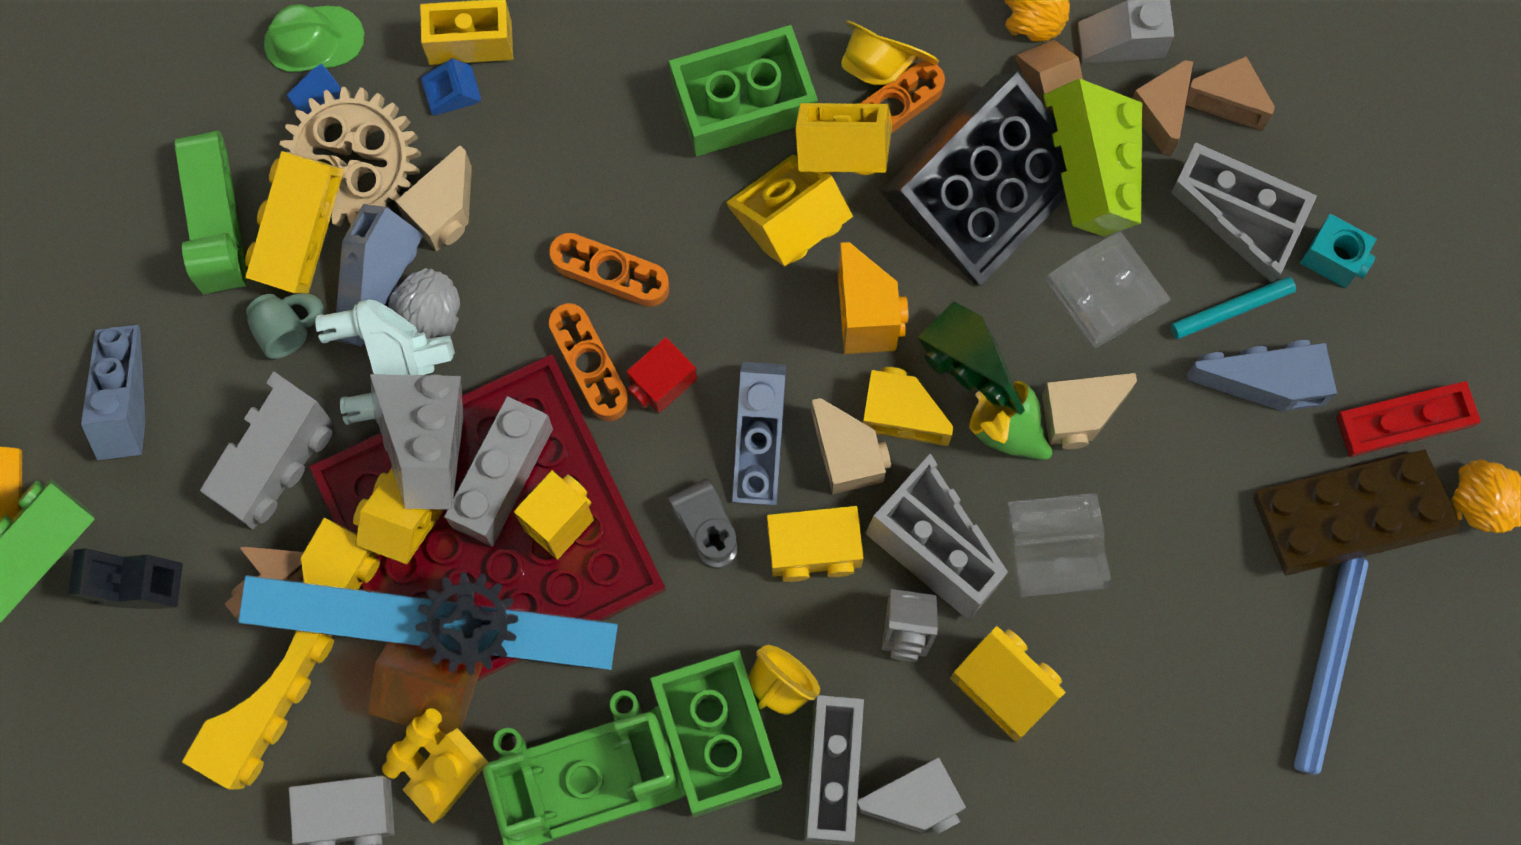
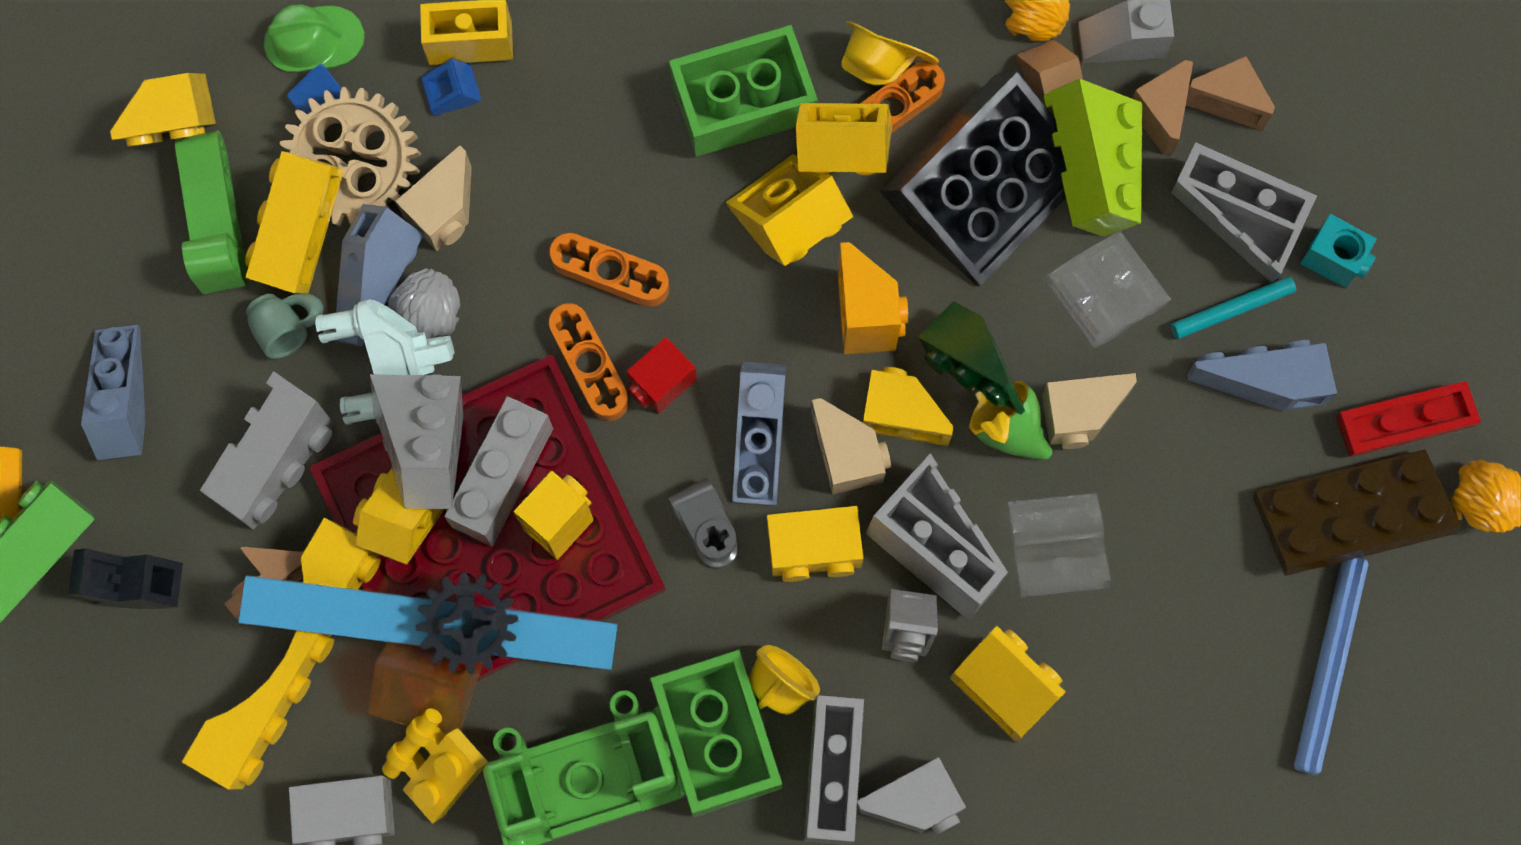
none -> yellow slope [110,73,216,147]

